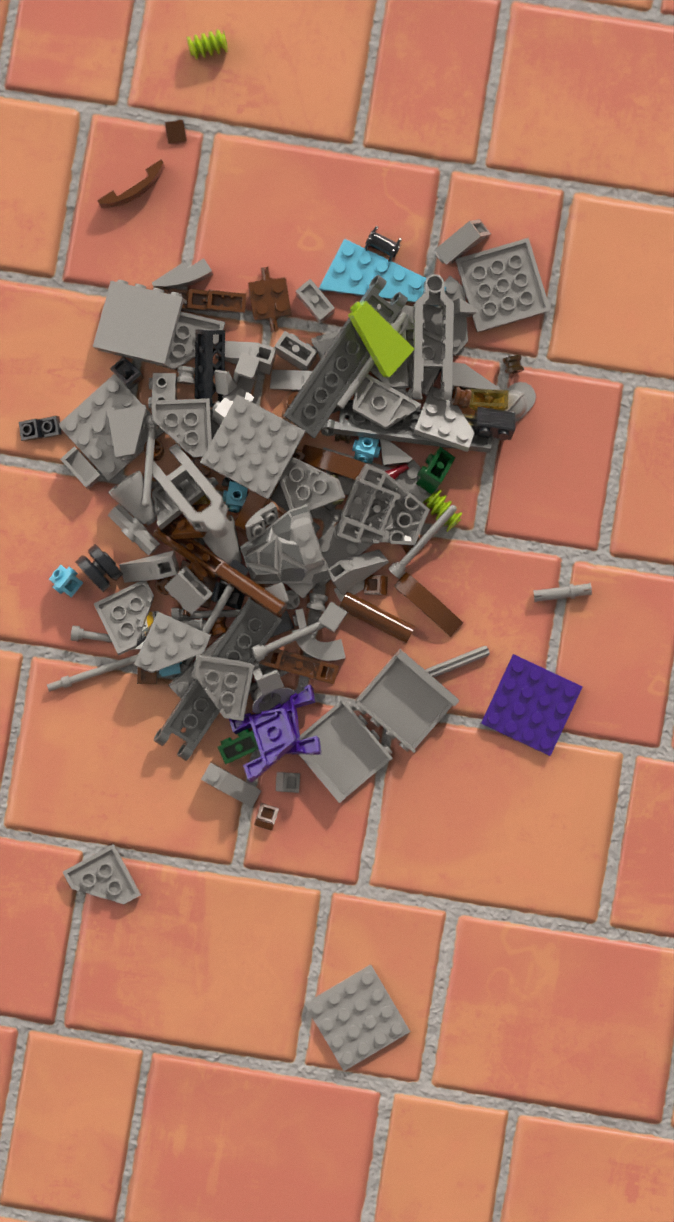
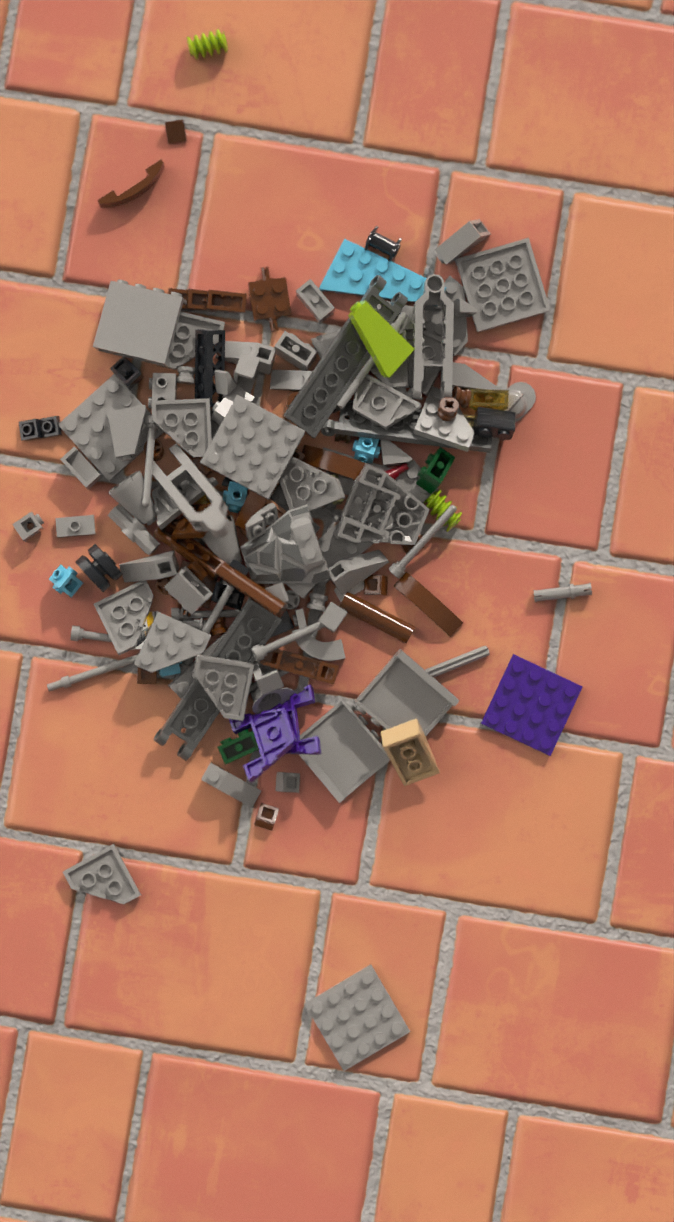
light grey slope [152,258,213,290] -> none
dark brown wheel [502,355,524,374] -> none
none -> light grey brick [12,512,44,542]
none -> light grey plate [55,515,96,538]
none -> tan slope [381,718,440,786]
none -> reddish brown wheel [438,397,459,421]

